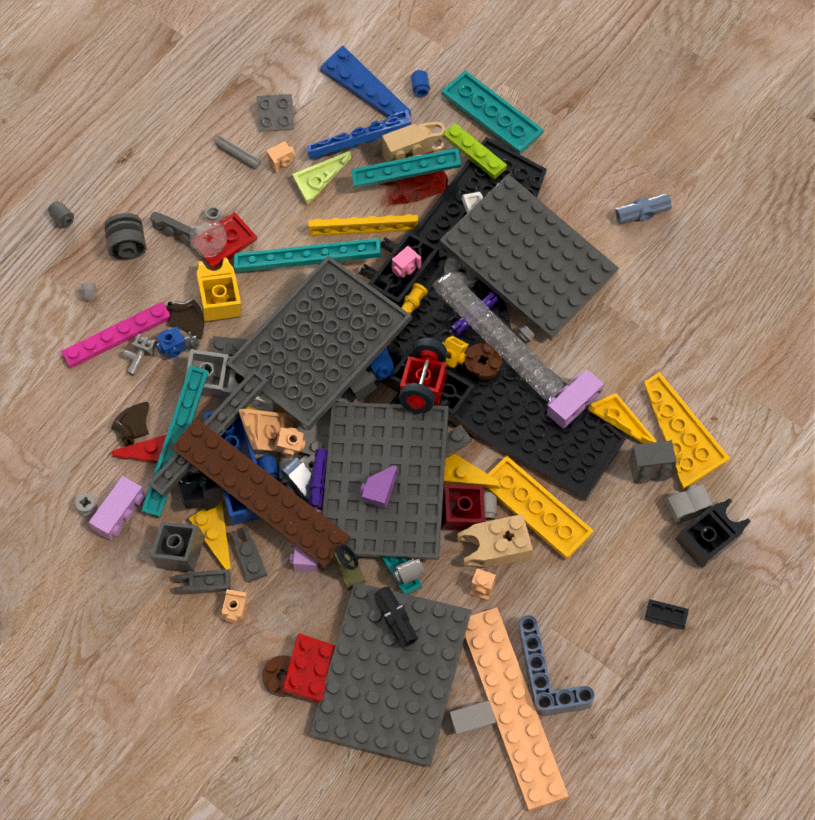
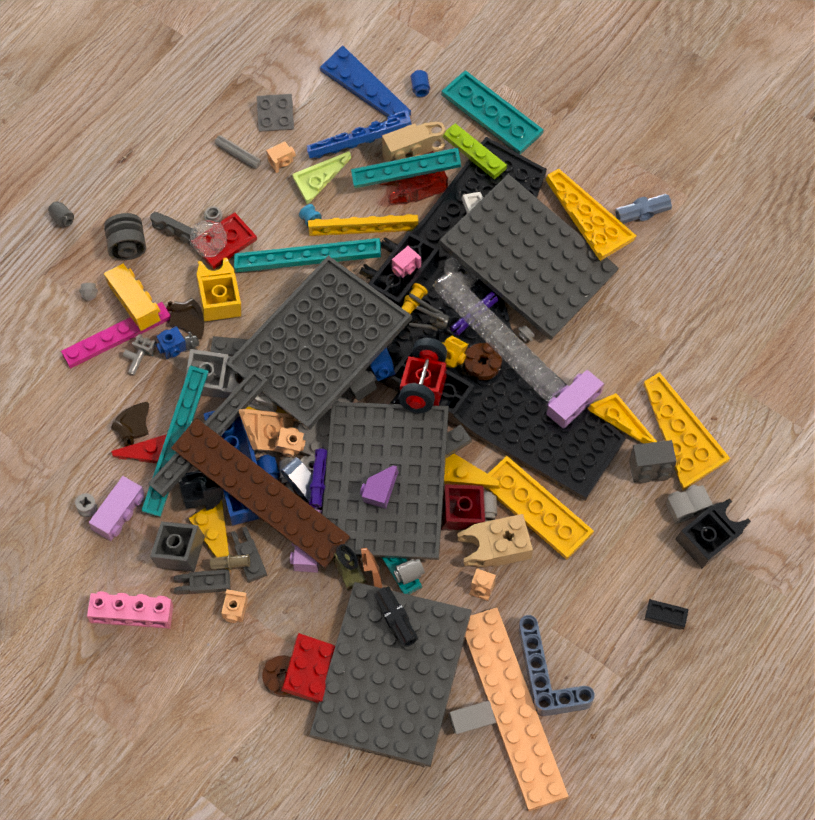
none -> bright pink brick [87,592,173,629]
none -> yellow brick [104,263,161,331]
none -> dark tan axle [210,554,250,570]
none -> dark azure wheel [299,204,322,226]
none -> nougat slope [361,548,383,588]
none -> dark grey plant [409,293,449,331]
none -> yellow wing [545,169,637,261]

